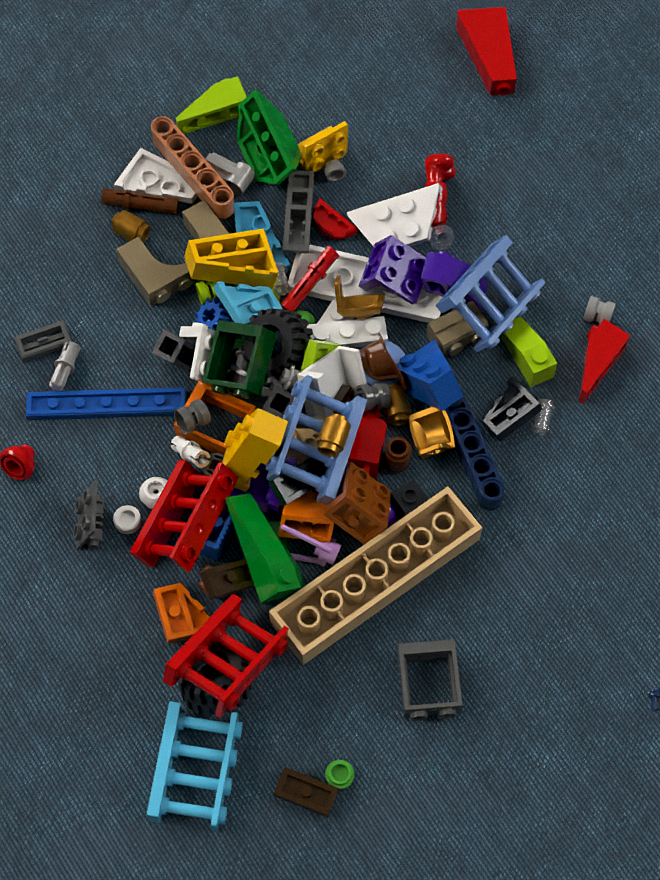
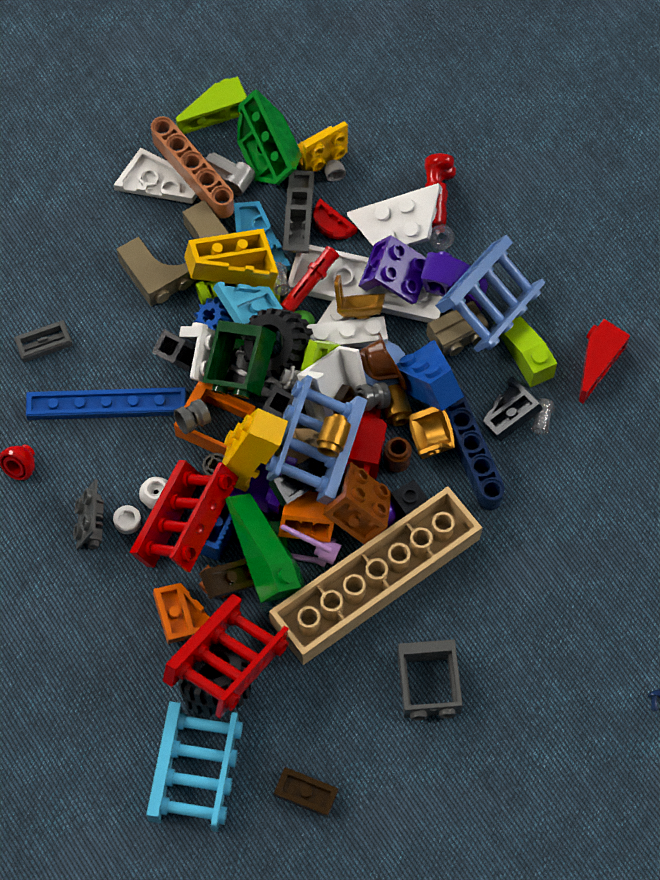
light grey axle [49,341,80,391] -> none
reddish brown pin [101,188,179,215] -> none
pearl gold brick [111,210,151,243] -> none
white pin [171,435,210,468] -> none
bright green plate [325,760,354,790] -> none
red slope [456,7,517,96] -> none
light grey wheel [583,296,616,324] -> none

